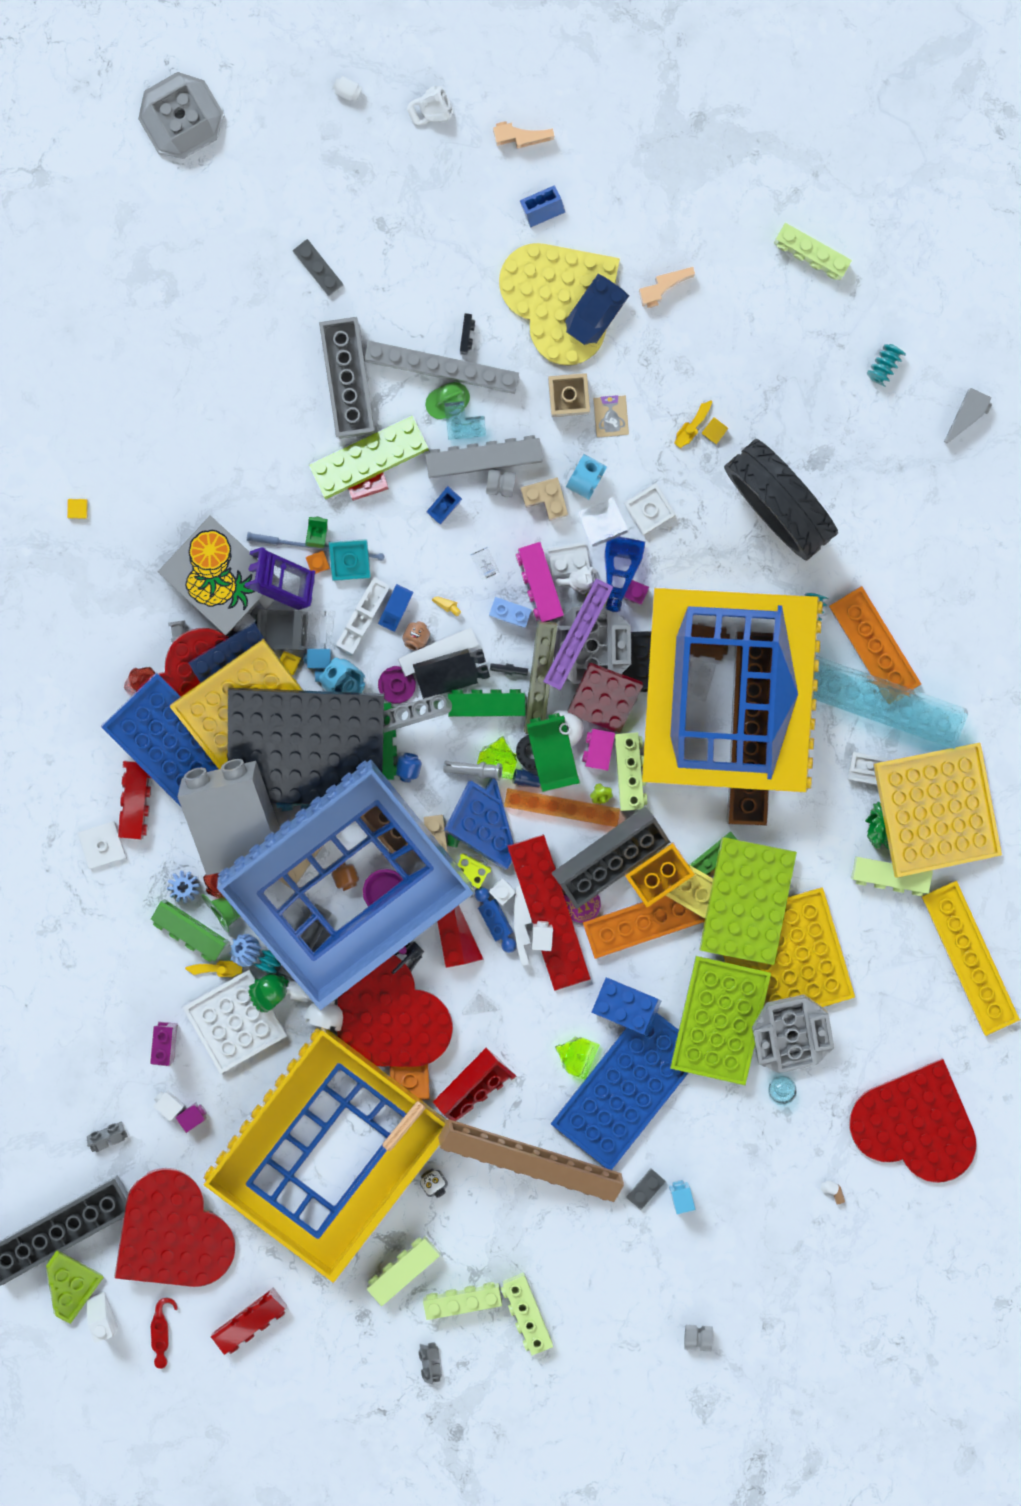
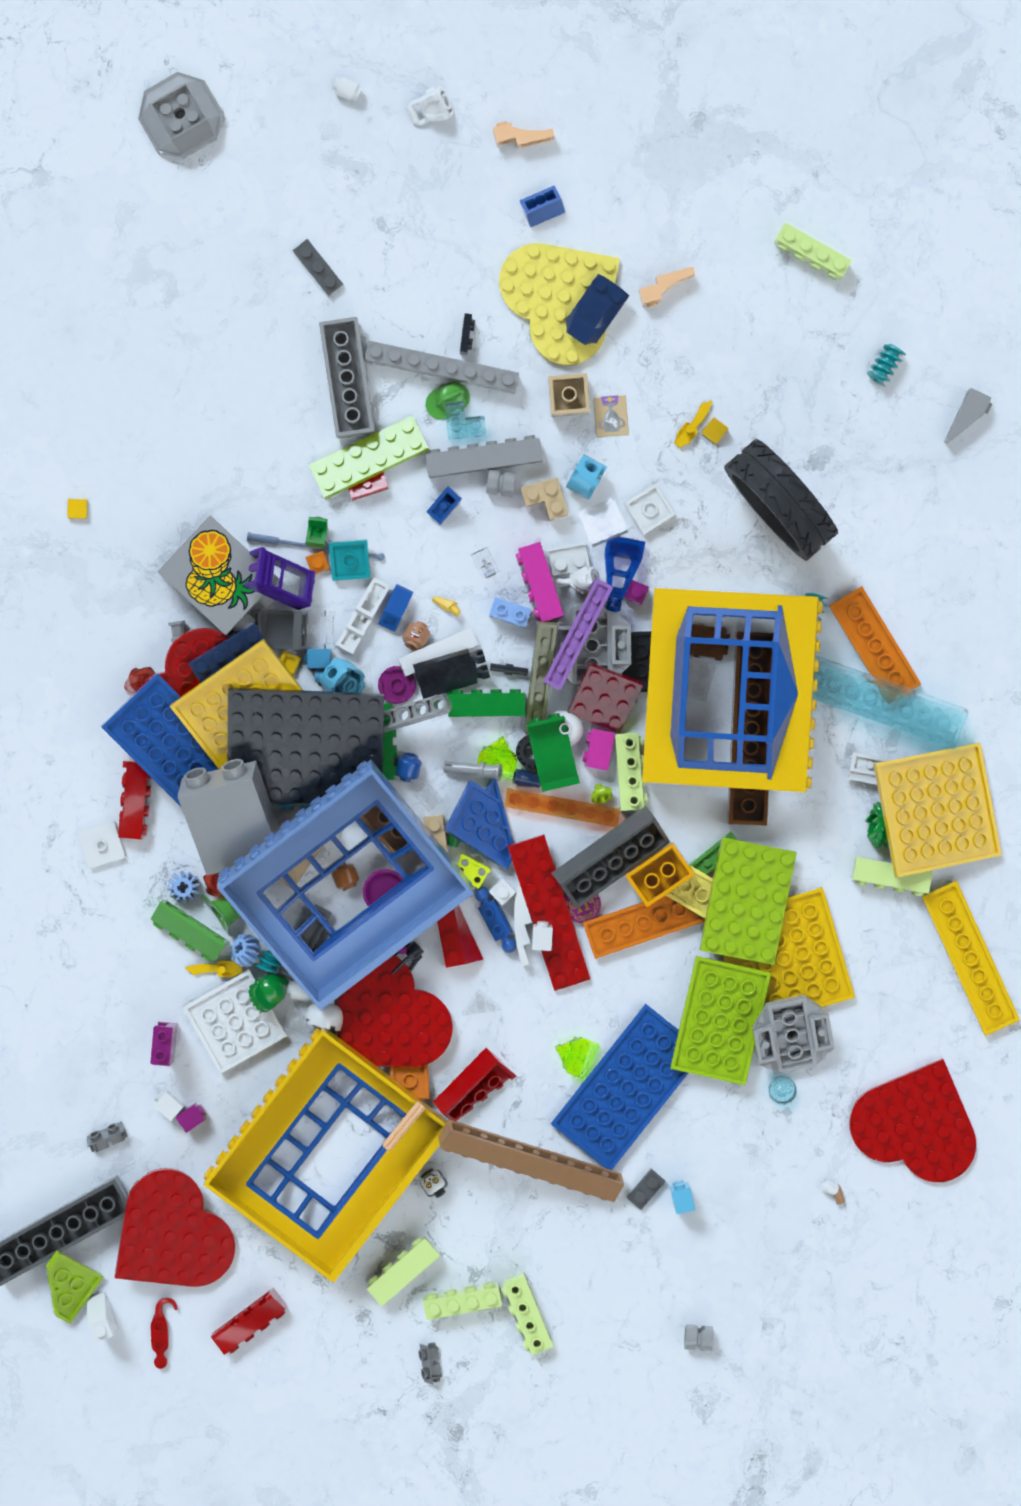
blue brick [591,977,662,1036] -> none

